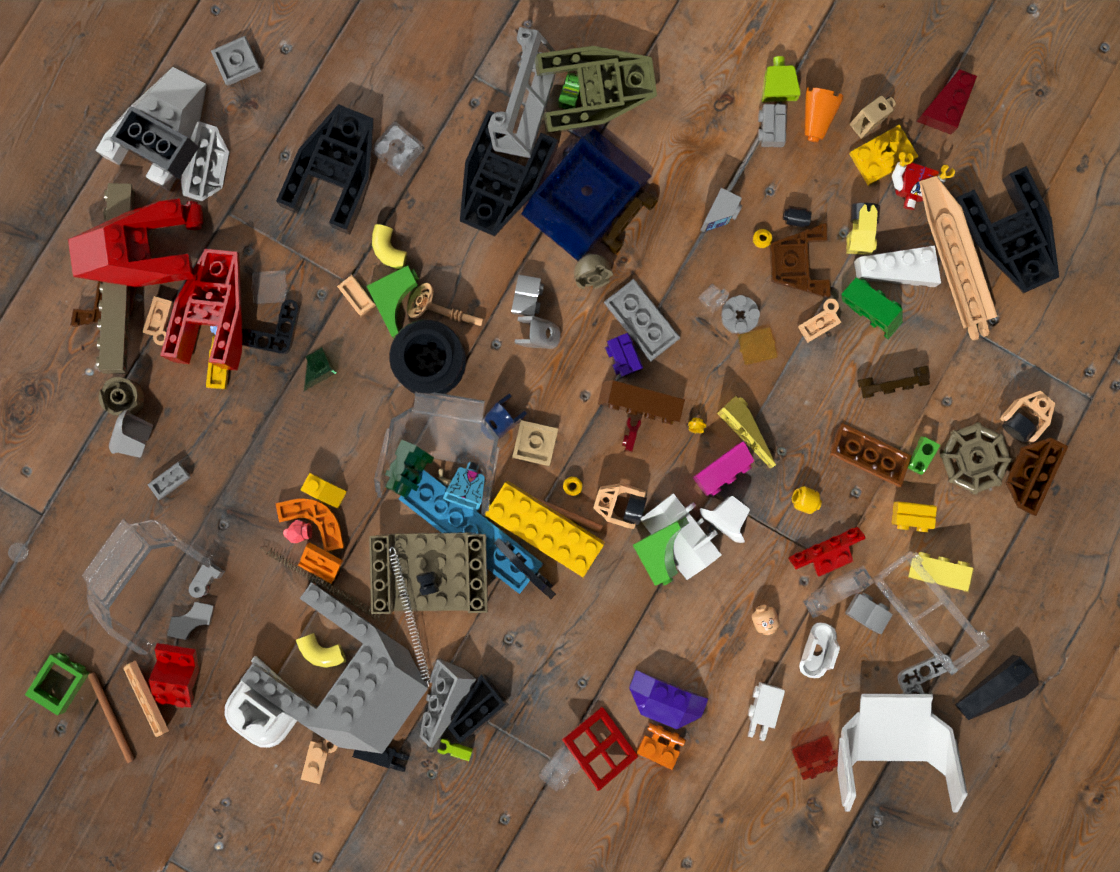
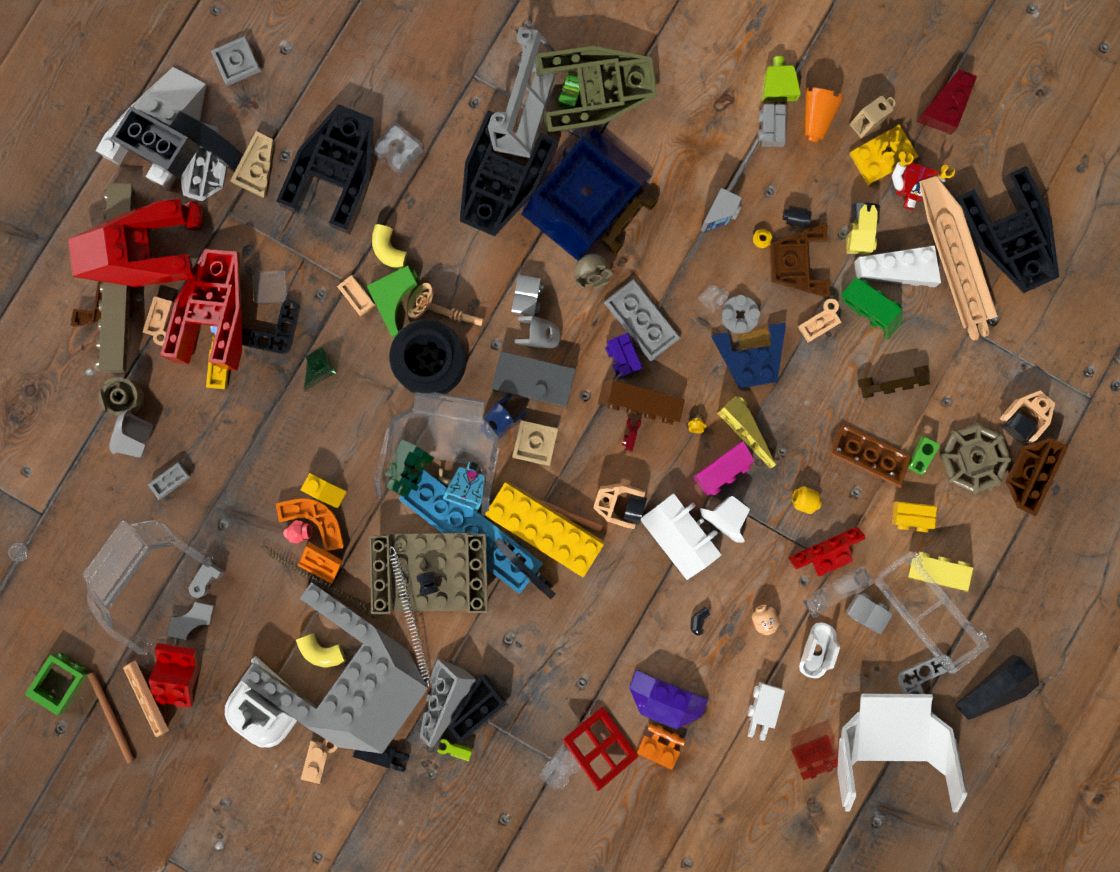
yellow plate [563,477,582,496] -> none
bright green arch [633,517,689,586] -> none
none -> black slope [169,111,243,172]
none -> tan wing [230,131,274,199]
none -> dark grey brick [492,351,576,408]
none -> black arm [690,607,711,636]
none -> dark blue wing [711,323,786,389]

